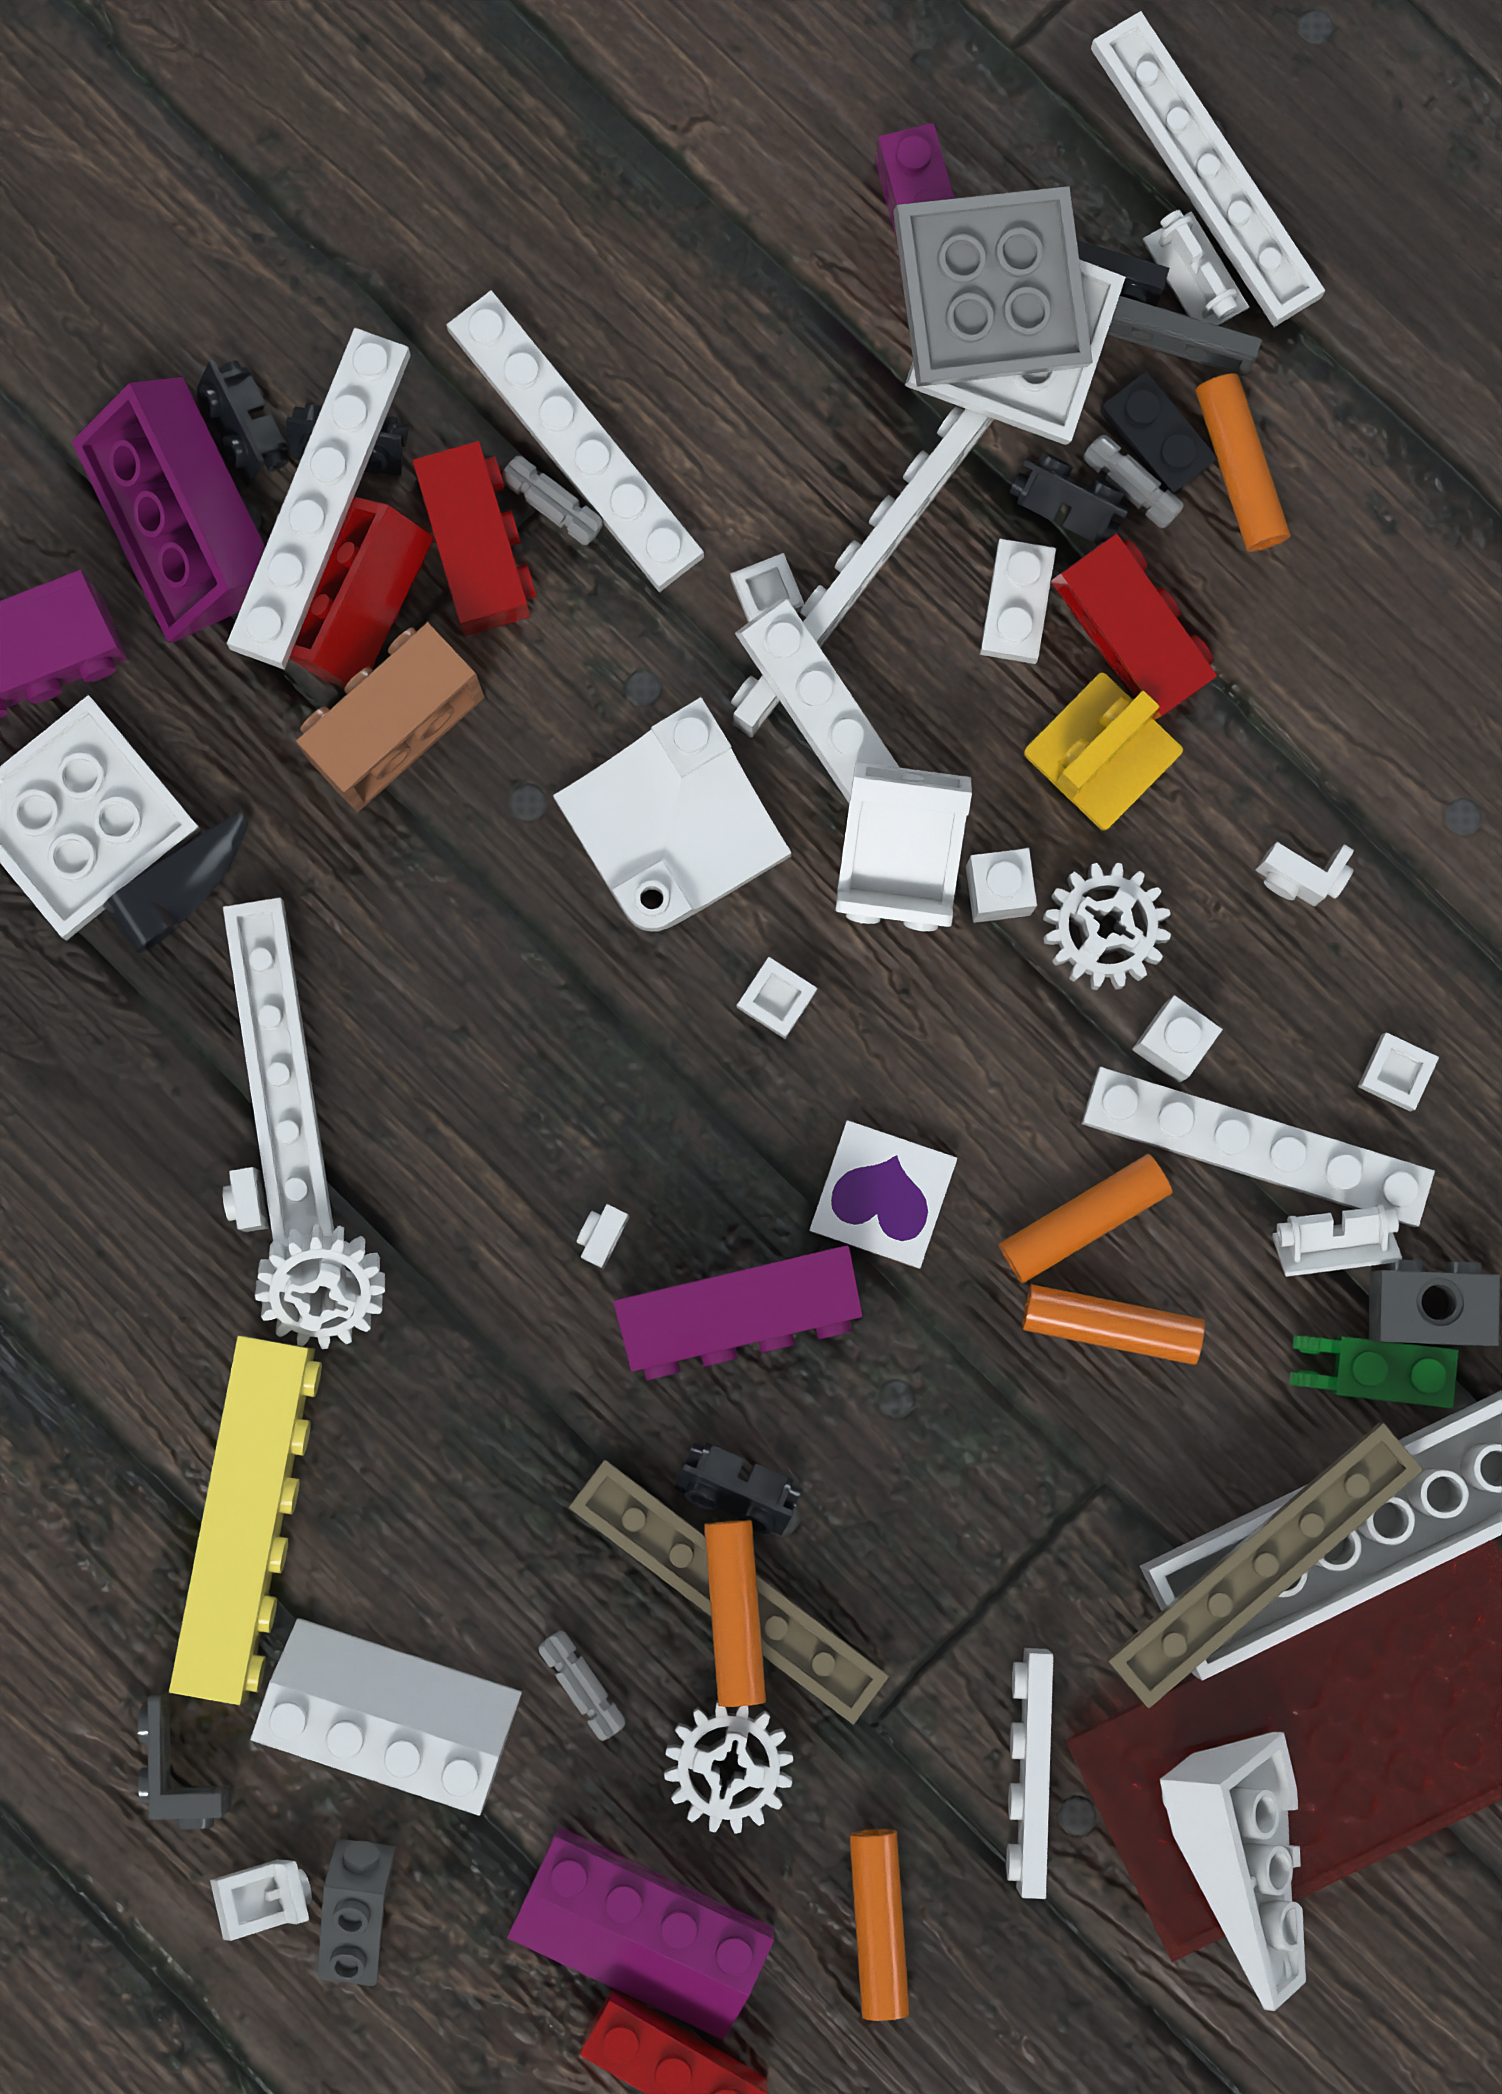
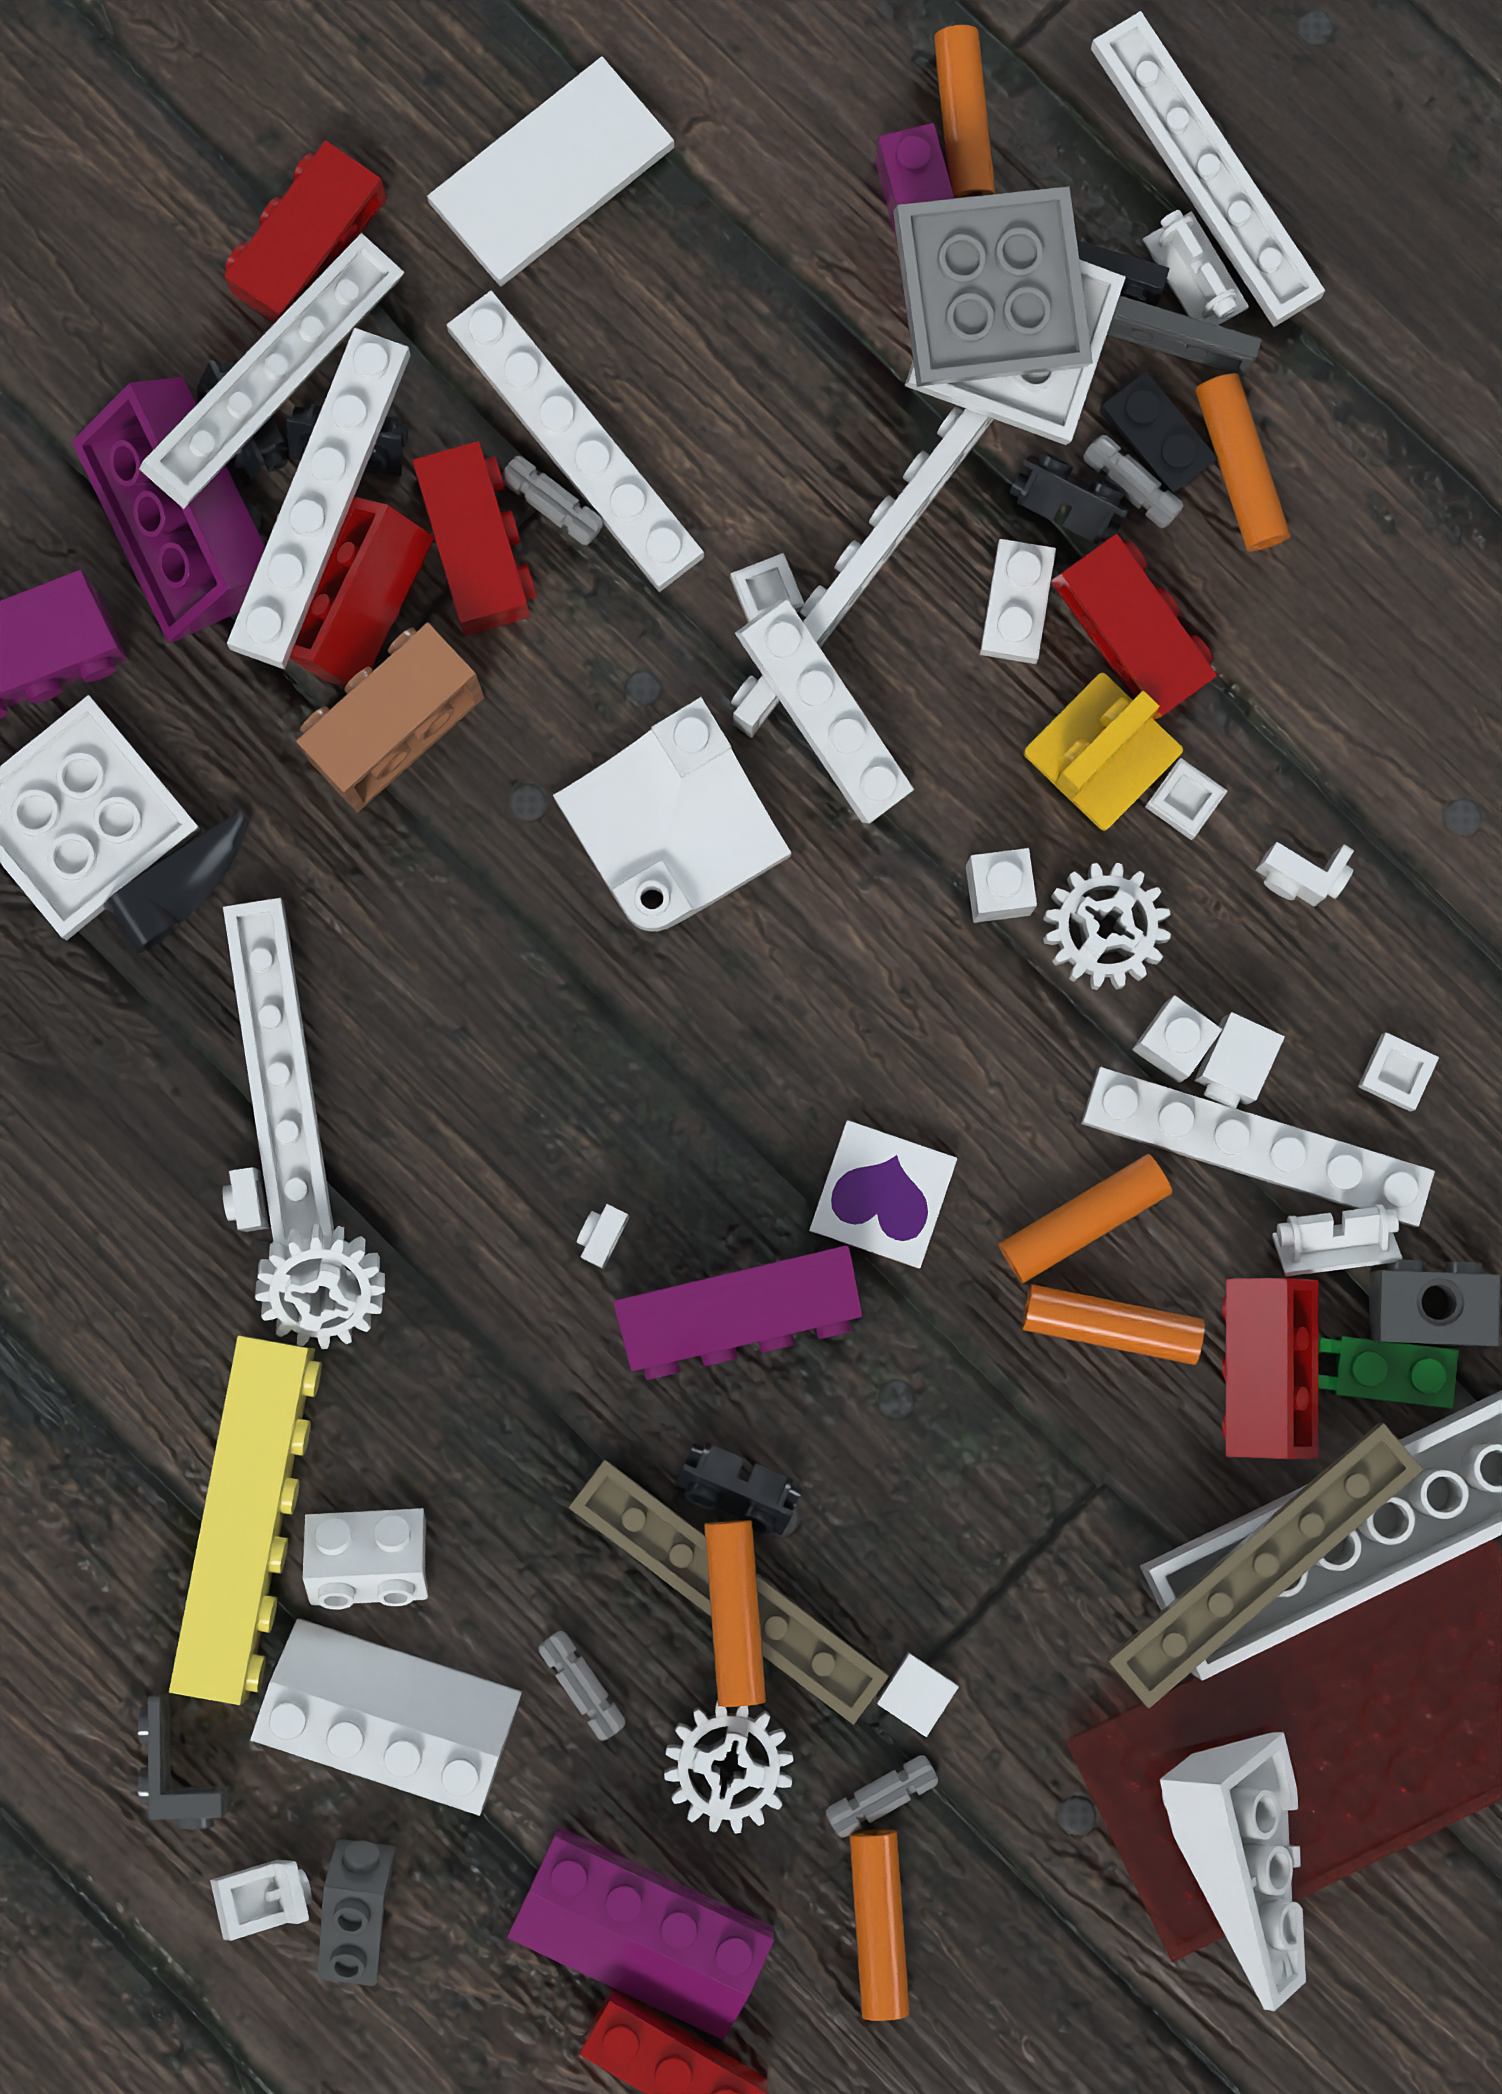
white plate [737,957,818,1039] -> none
white panel [836,762,972,931] -> none
white plate [1006,1648,1053,1899] -> none
none -> white plate [139,233,405,509]
none -> red brick [224,140,387,324]
none -> white bracket [303,1508,428,1609]
none -> white tile [427,56,674,287]
none -> light grey axle [826,1756,938,1837]
none -> white tile [876,1652,959,1737]
none -> orange piece [934,25,995,199]
none -> white tile [1145,758,1227,840]
none -> white brick [1194,1012,1285,1109]
none -> red brick [1222,1278,1318,1459]

